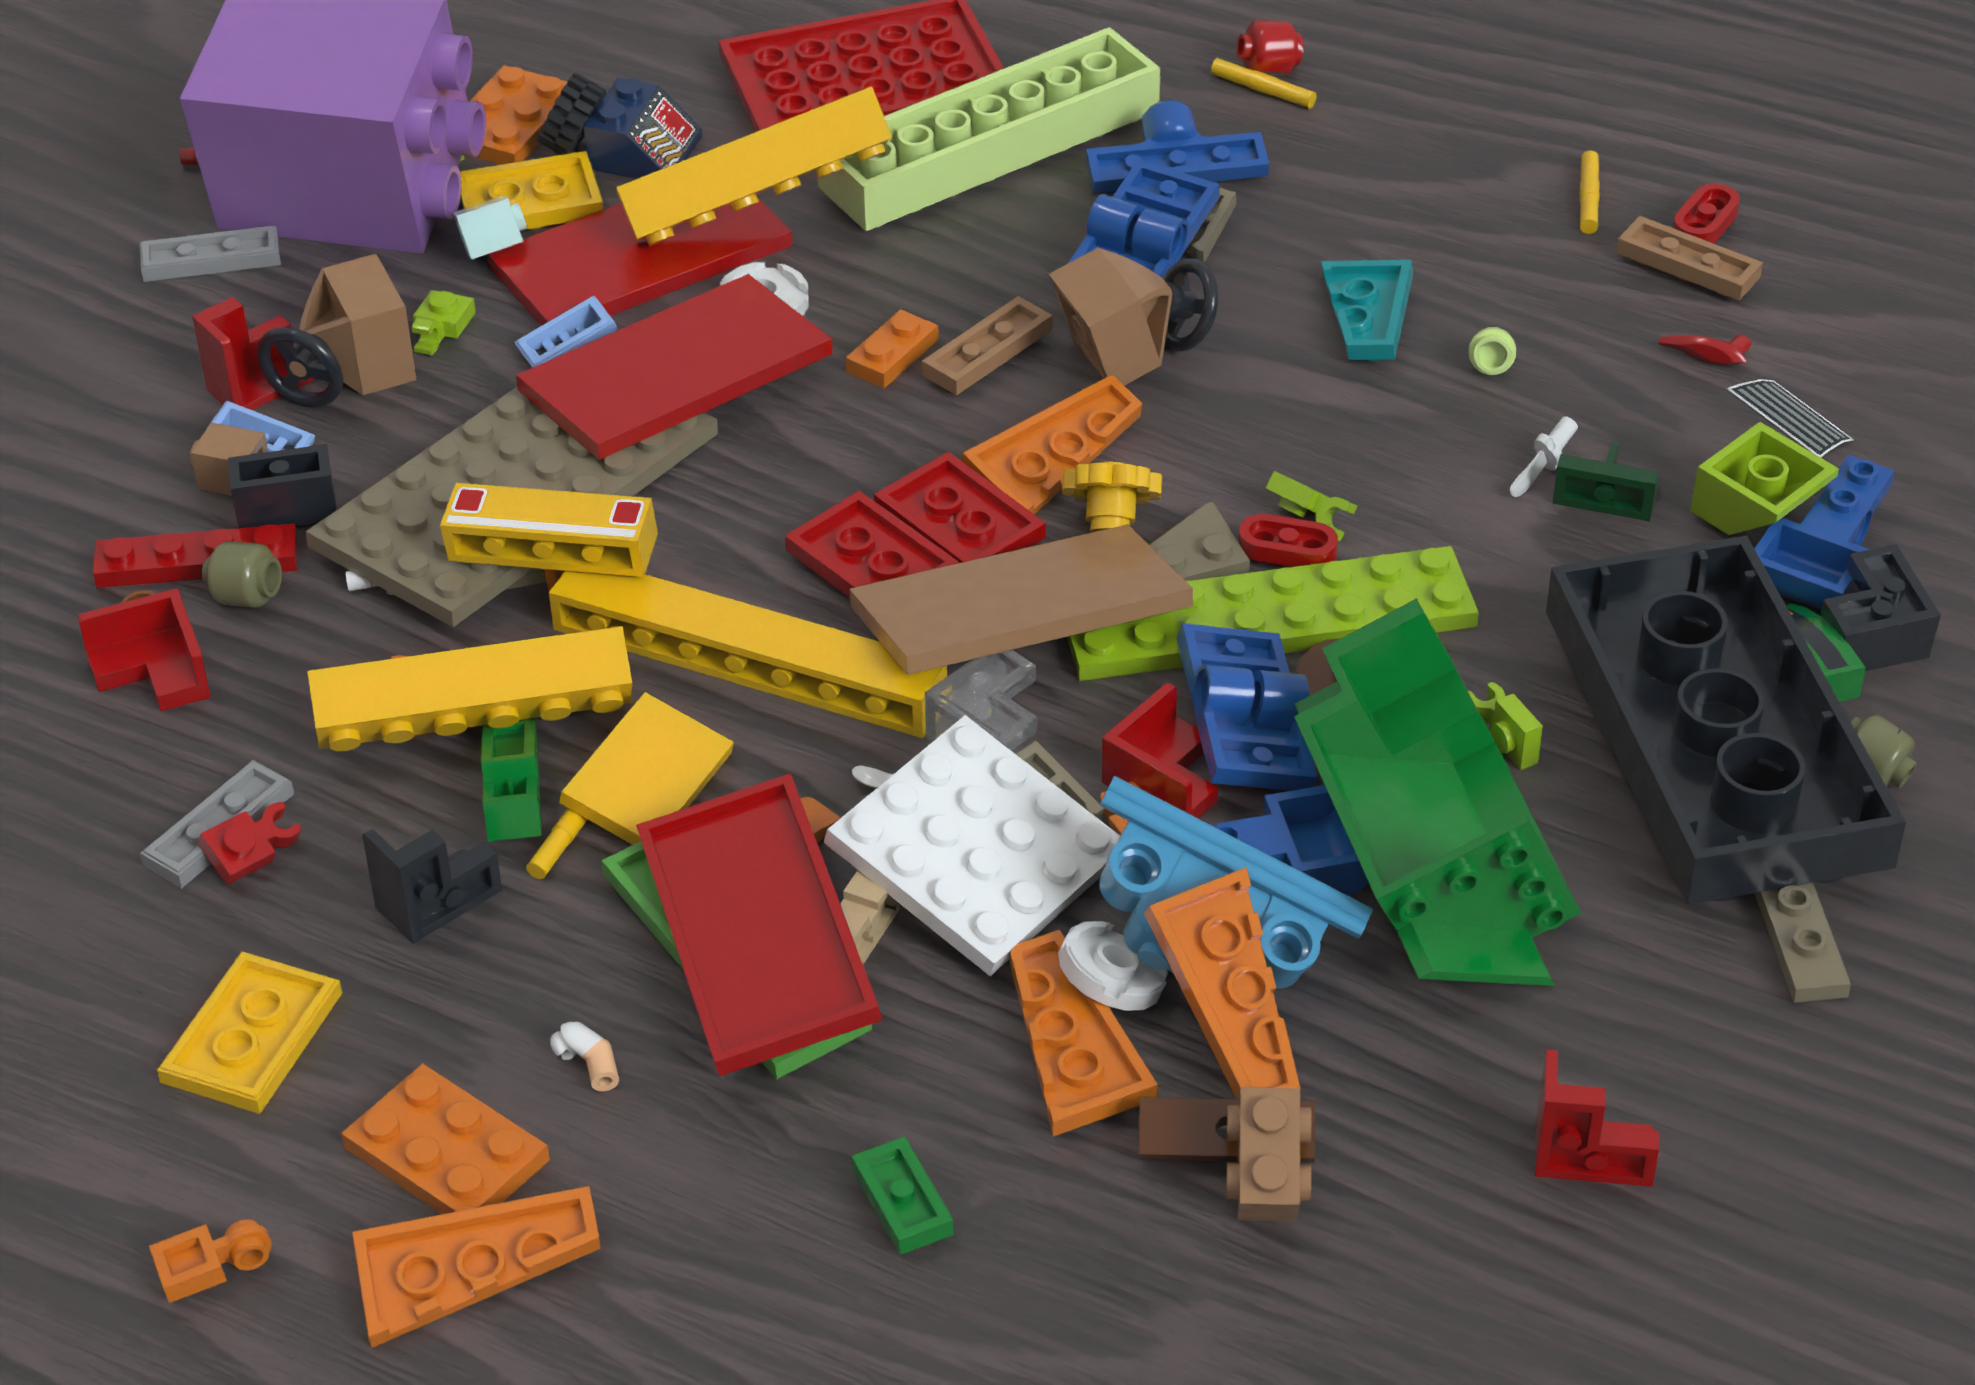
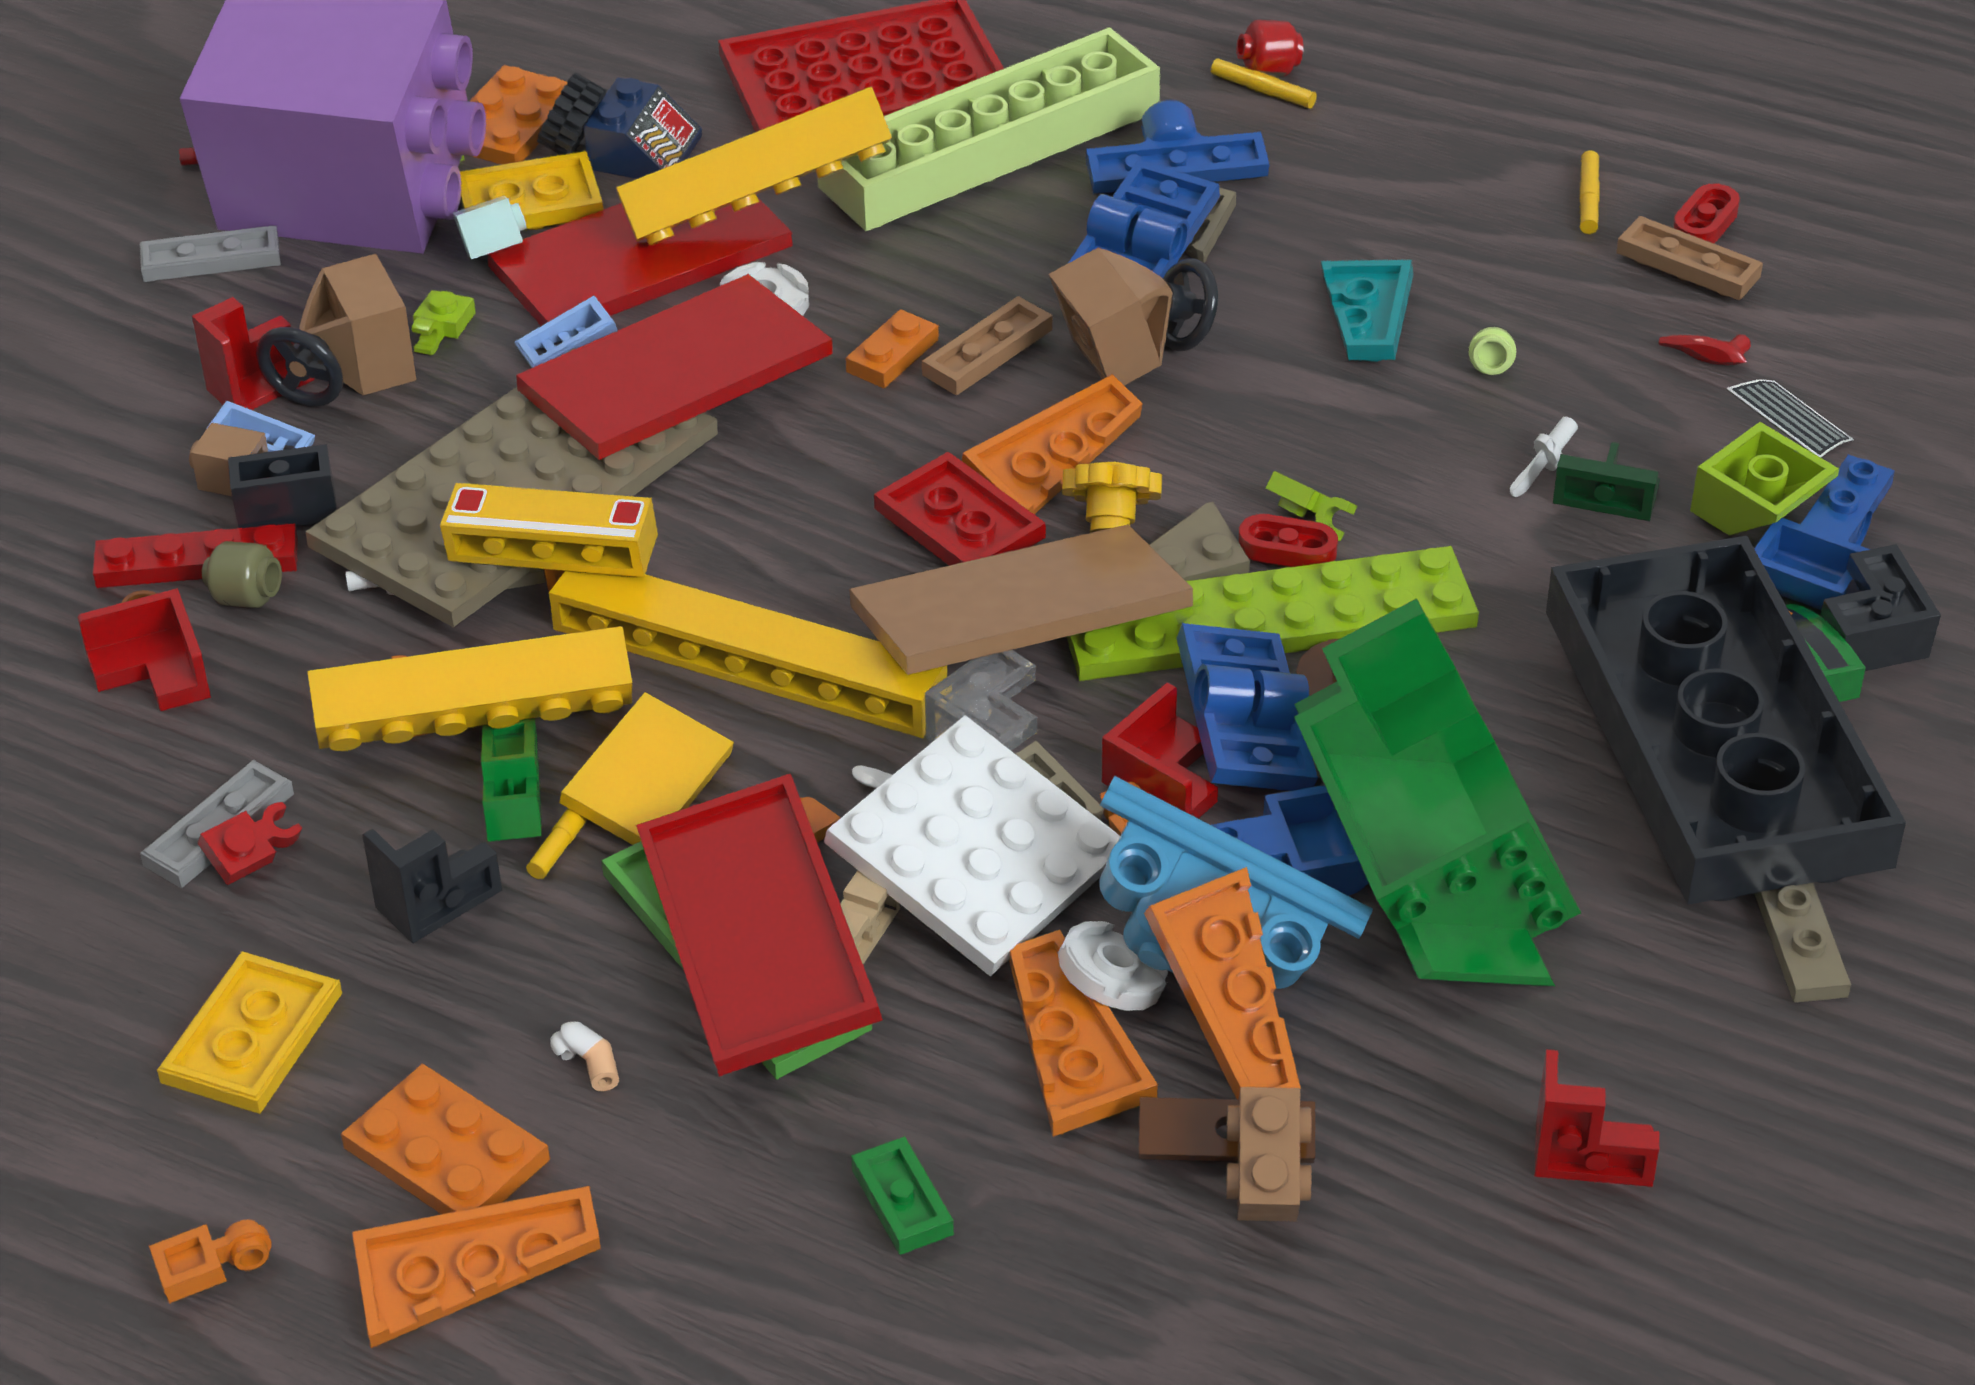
red plate [785,491,959,598] -> none
lime plate [1468,682,1543,770] -> none
olive head [1851,714,1918,789] -> none

